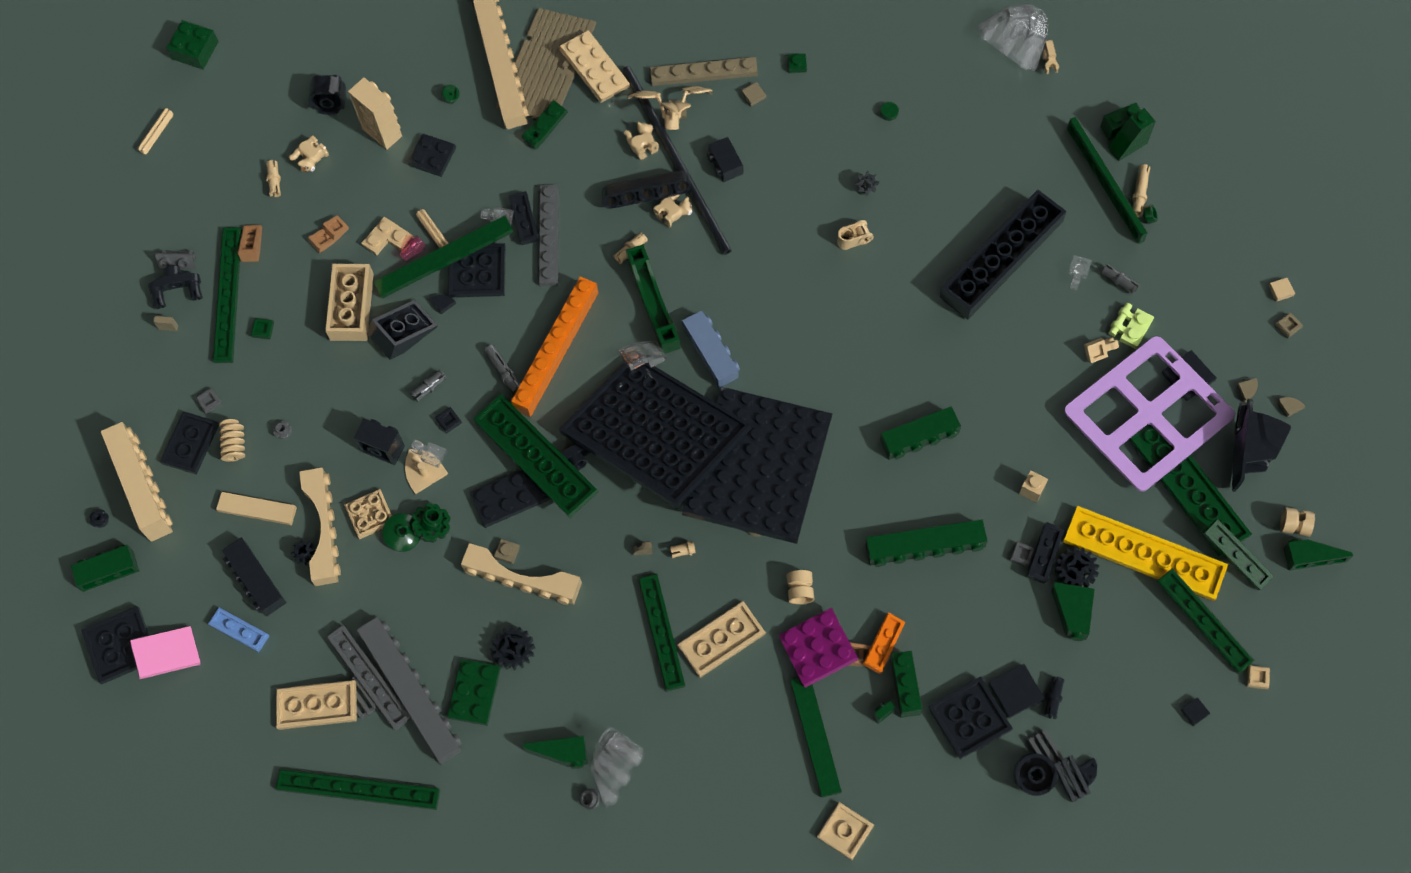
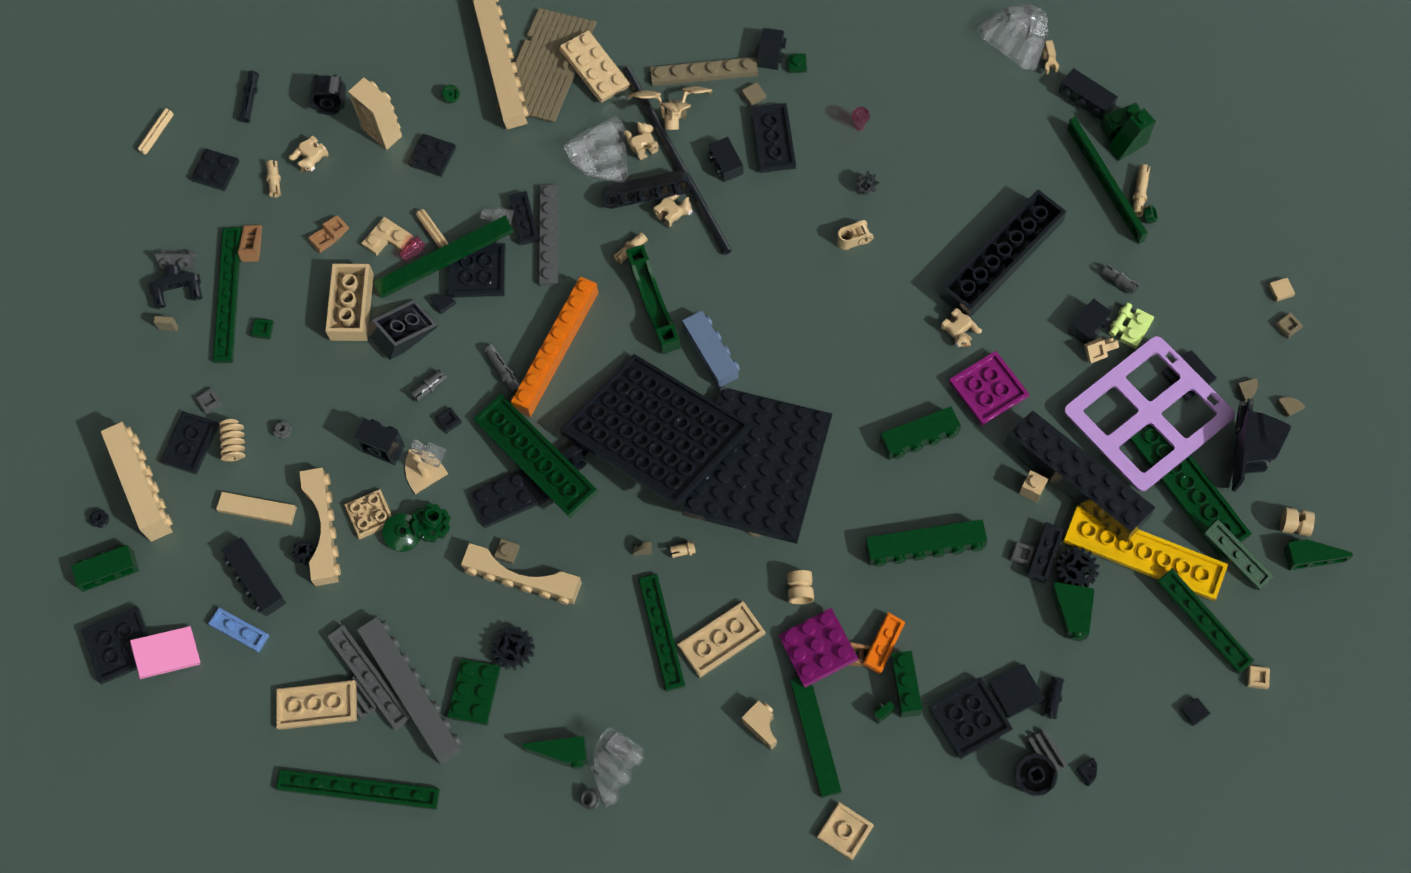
dark green brick [166,20,219,70] -> none
dark green plate [522,99,568,149] -> none
clear slope [619,341,668,371] -> none
dark green tile [881,102,899,121] -> none
black tile [1054,755,1091,802] -> none
clear plate [1068,255,1092,290] -> none
none -> black plate [191,148,240,191]
none -> black pin [239,71,259,123]
none -> clear brick [564,116,629,183]
none -> tan arch [742,701,777,750]
none -> black plate [751,103,796,173]
none -> black brick [757,28,787,70]
none -> clear pink cone [852,107,870,131]
none -> tan animal [941,308,982,347]
none -> magenta plate [949,351,1030,426]
none -> black brick [1004,410,1155,543]
none -> black brick [1058,68,1118,120]
none -> black brick [1068,298,1112,344]

